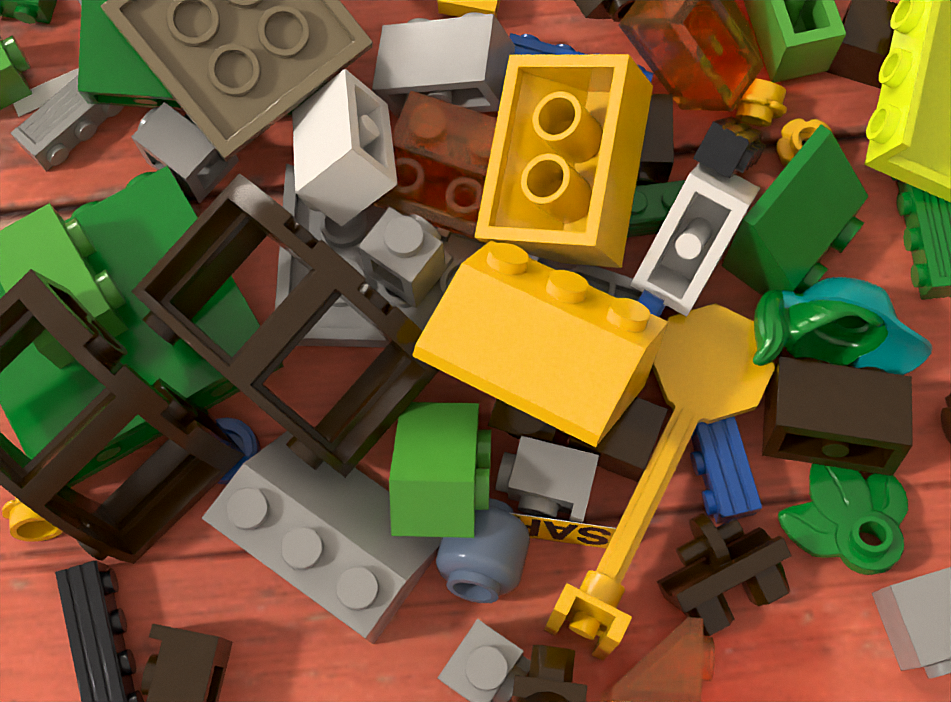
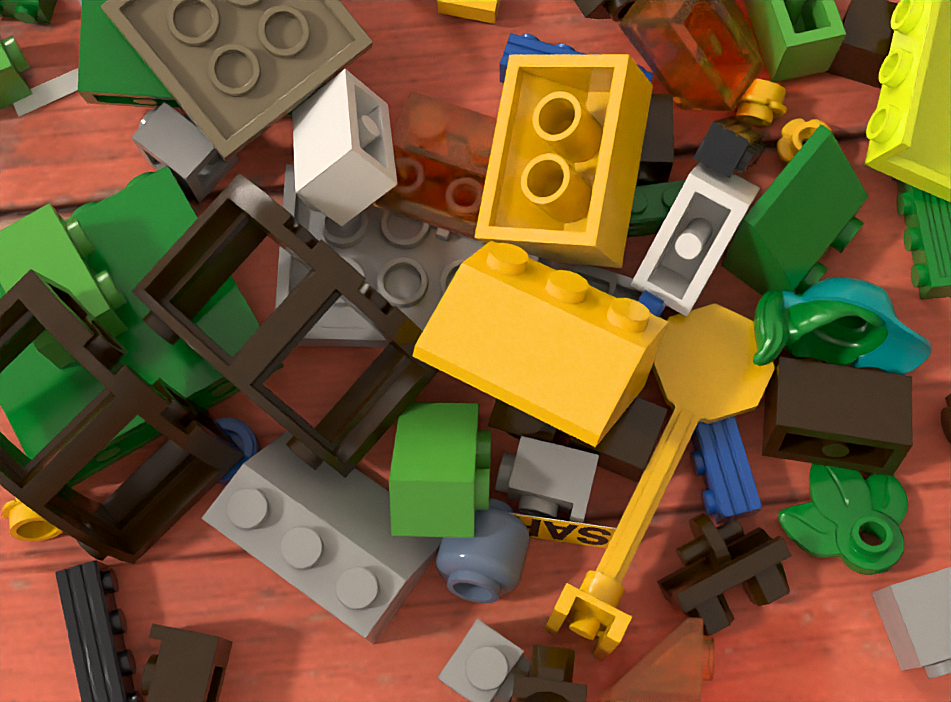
light grey piece [10,75,124,172] -> none
light grey brick [358,207,453,308] -> none
brick [372,12,515,118] -> none

